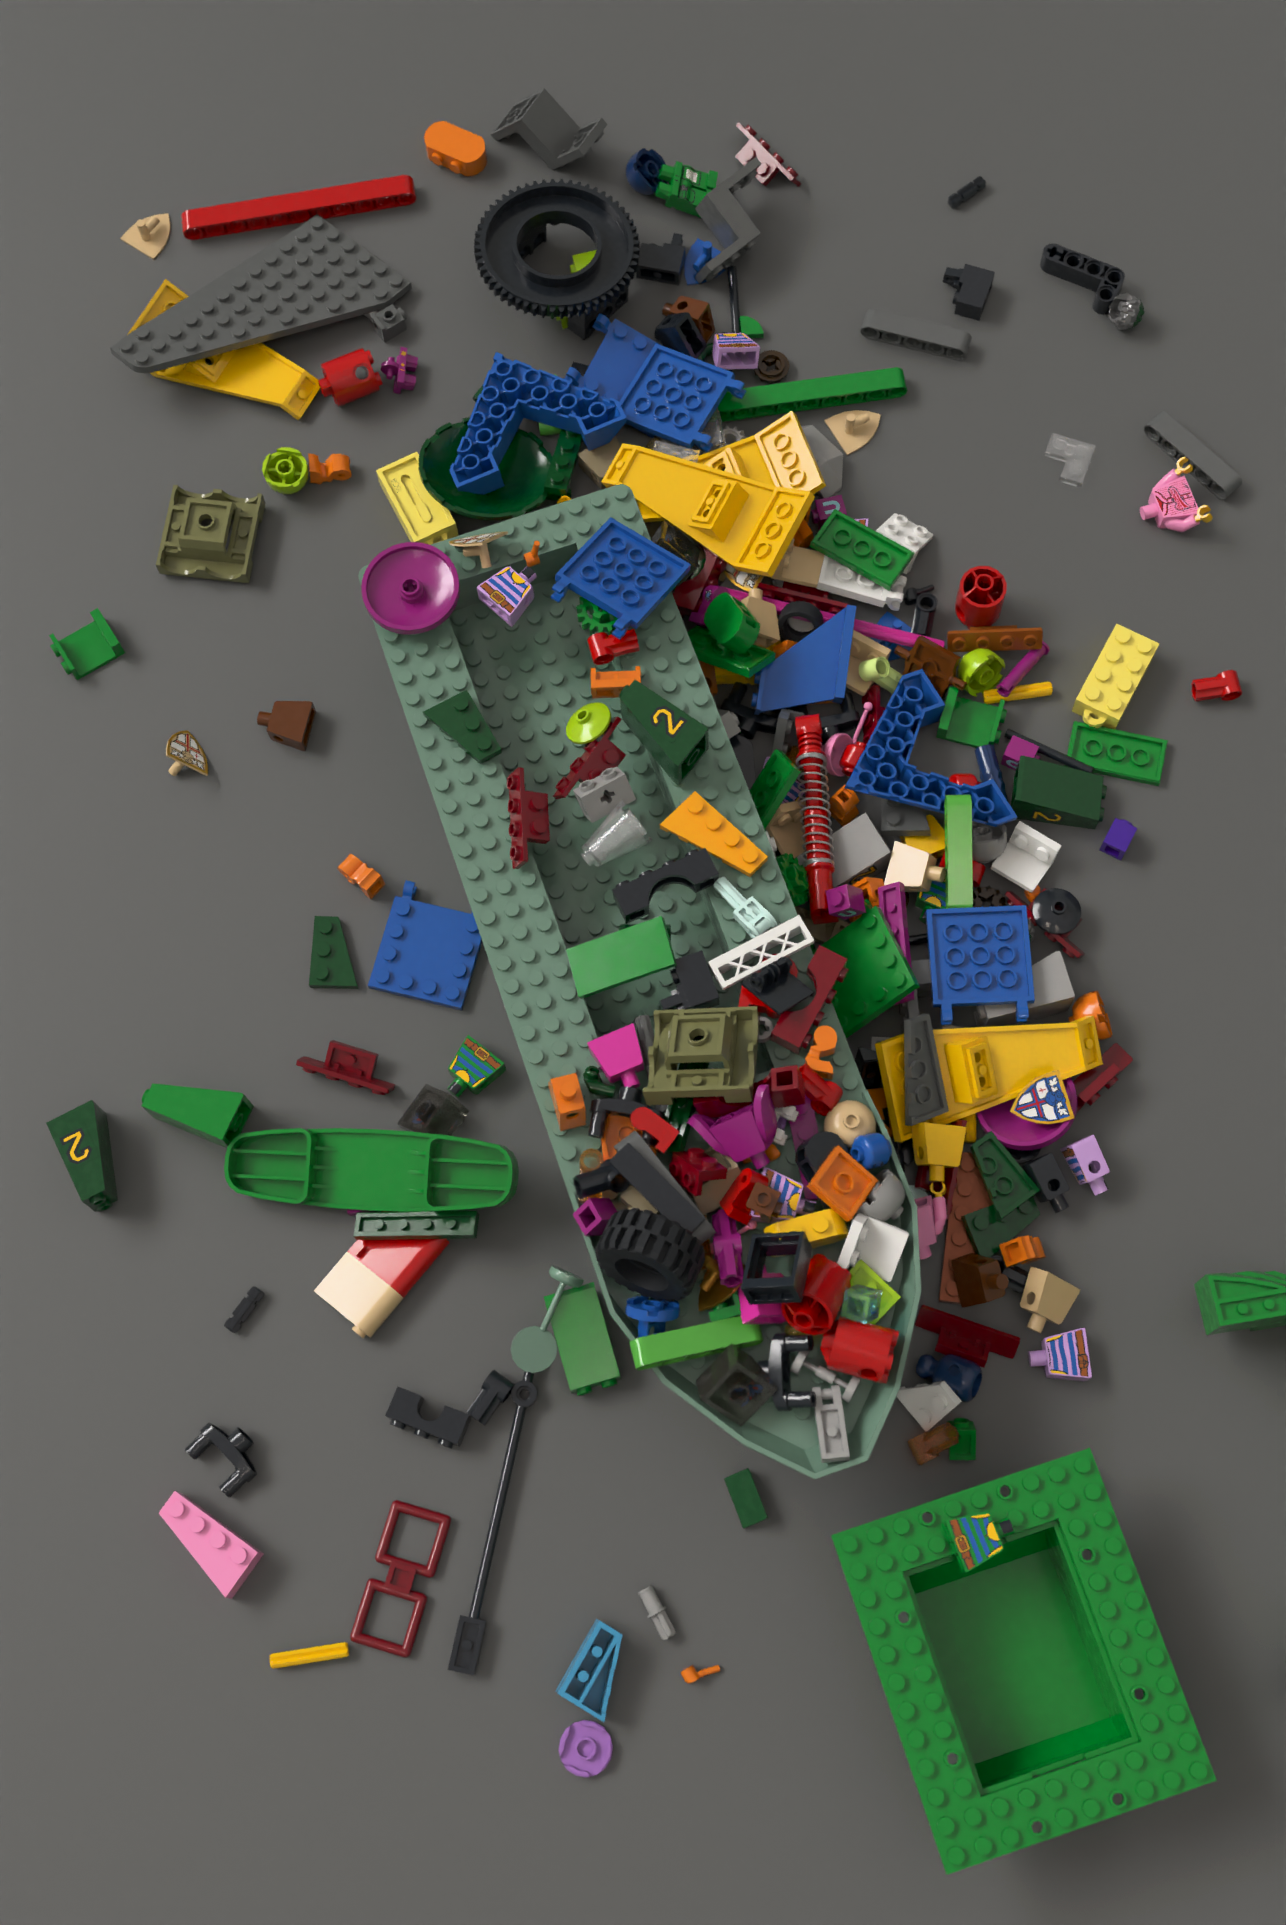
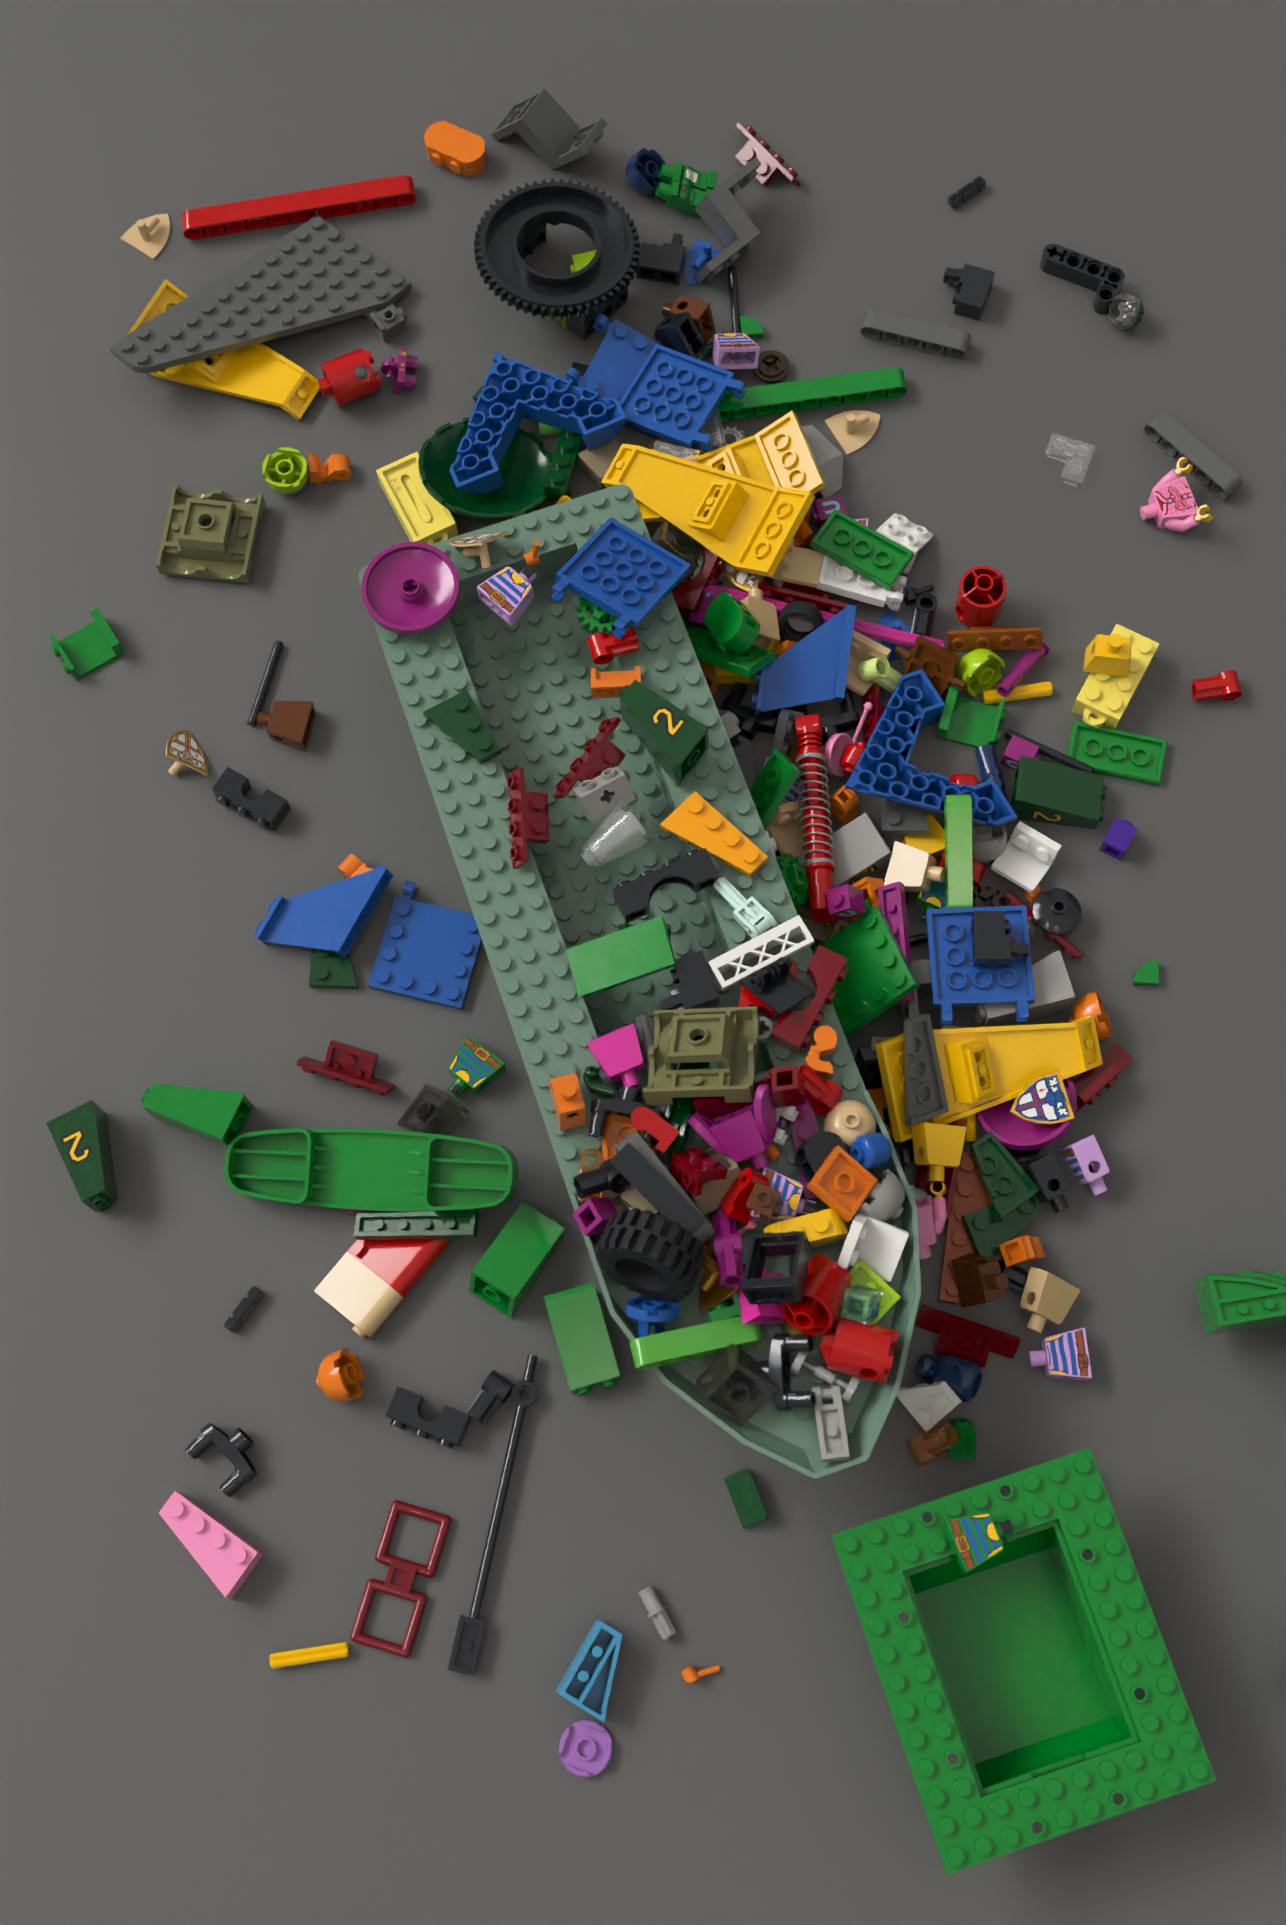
sand green piece [511,1265,584,1373] -> none
lime dish [566,702,611,744] -> none
none -> black arch [212,767,291,831]
none -> black bar [247,640,283,727]
none -> blue piece [254,864,393,959]
none -> orange cylinder [316,1348,364,1402]
none -> green slope [469,1202,565,1318]
none -> black hinge [971,911,1030,967]
none -> yellow torso [1083,634,1131,677]
none -> green tile [1132,960,1159,986]

